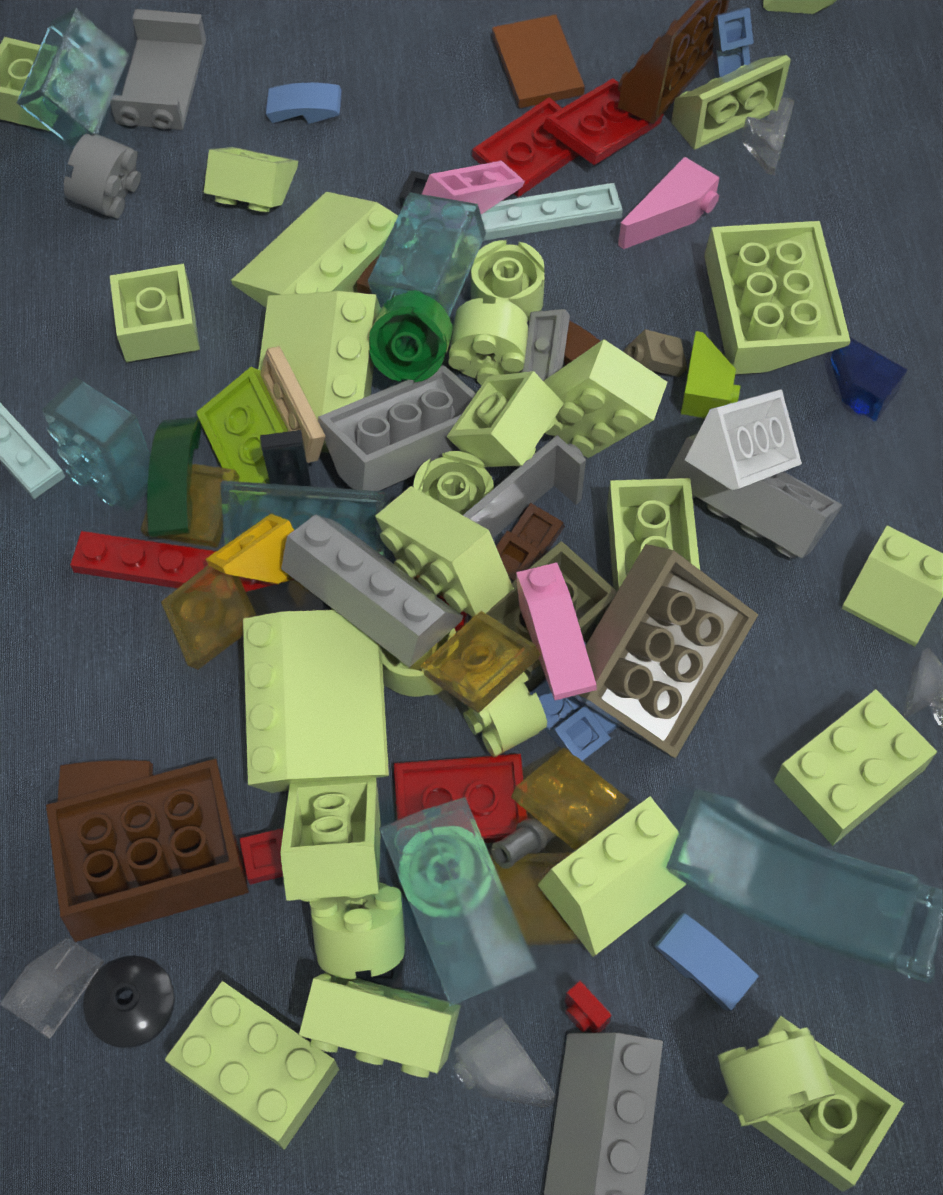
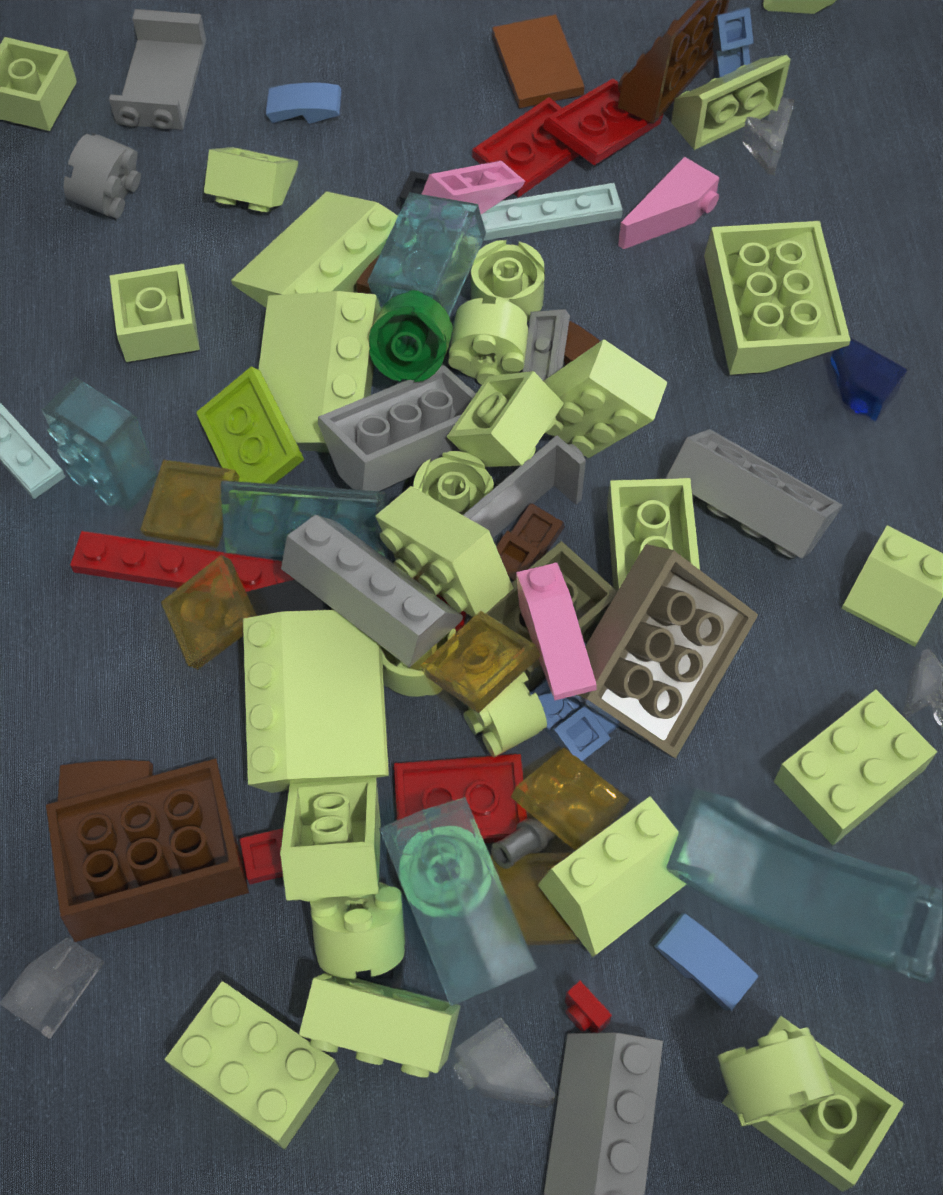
clear light blue brick [16,8,129,147] -> none
black dish [83,956,175,1048] -> none
dark green slope [147,417,202,537] -> none
yellow slope [205,514,294,584] -> none
tan tile [260,346,326,463] -> none
black tile [260,430,315,510] -> none
dark tan bracket [624,329,688,377] -> none
lime slope [681,331,741,418] -> none
white slope [685,389,802,490] -> none

